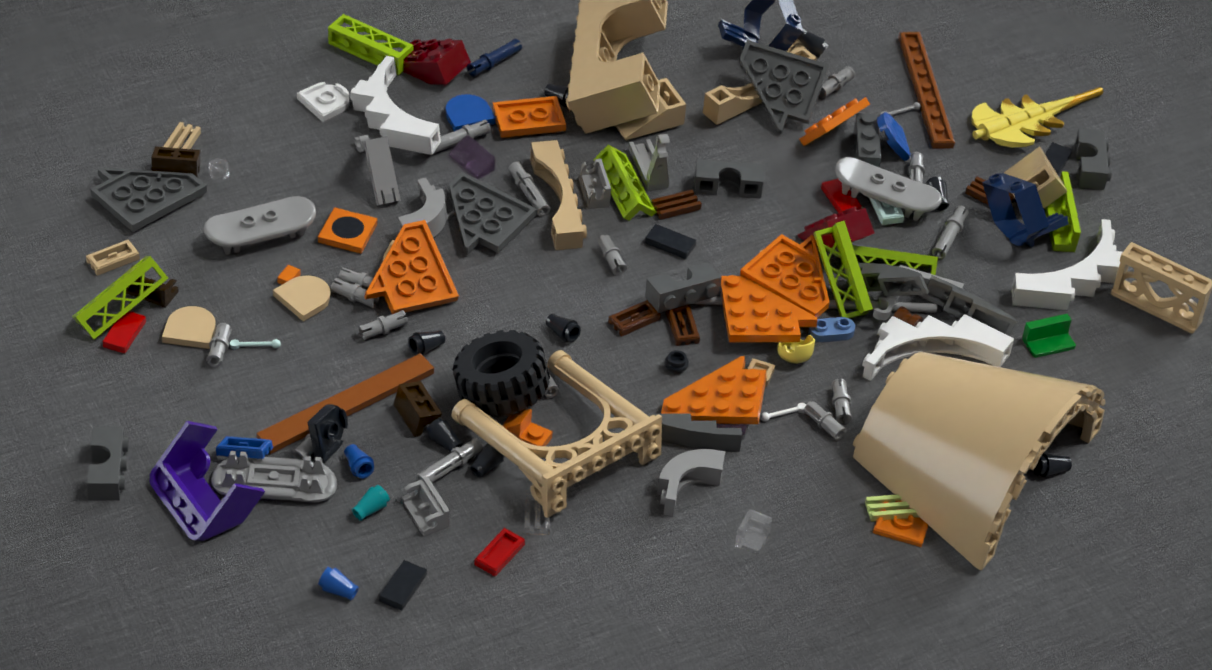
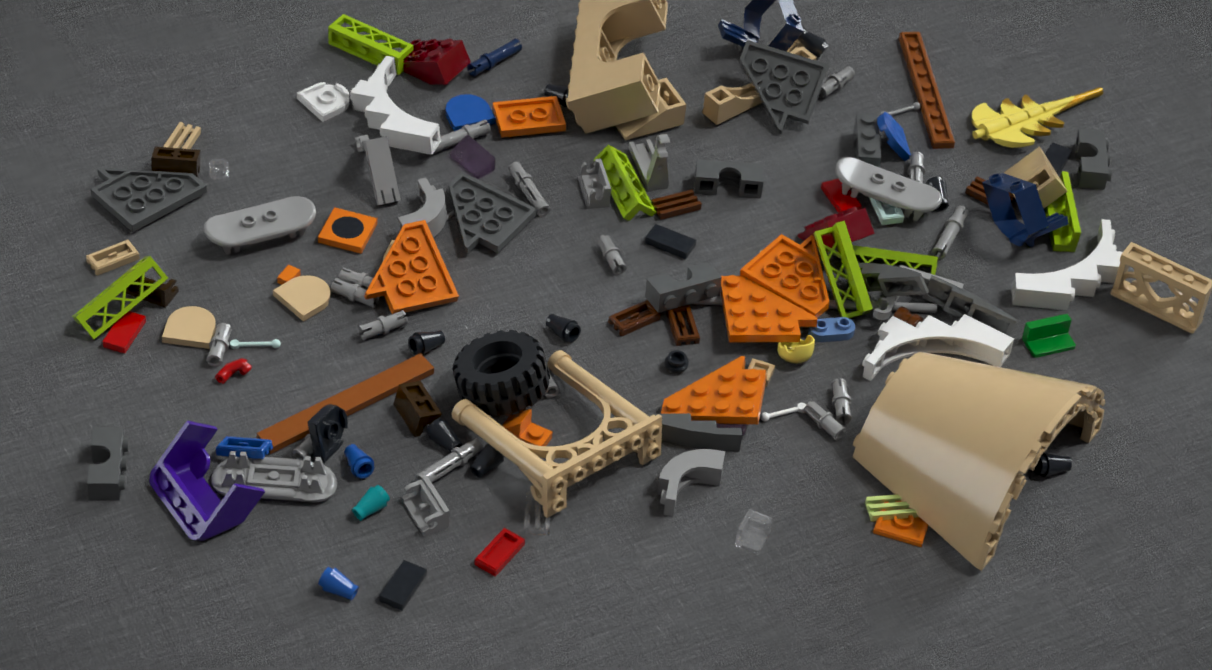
tan arch [530,140,587,250] -> none
orange plate [799,97,870,146] -> none
none -> red arm [215,358,252,384]

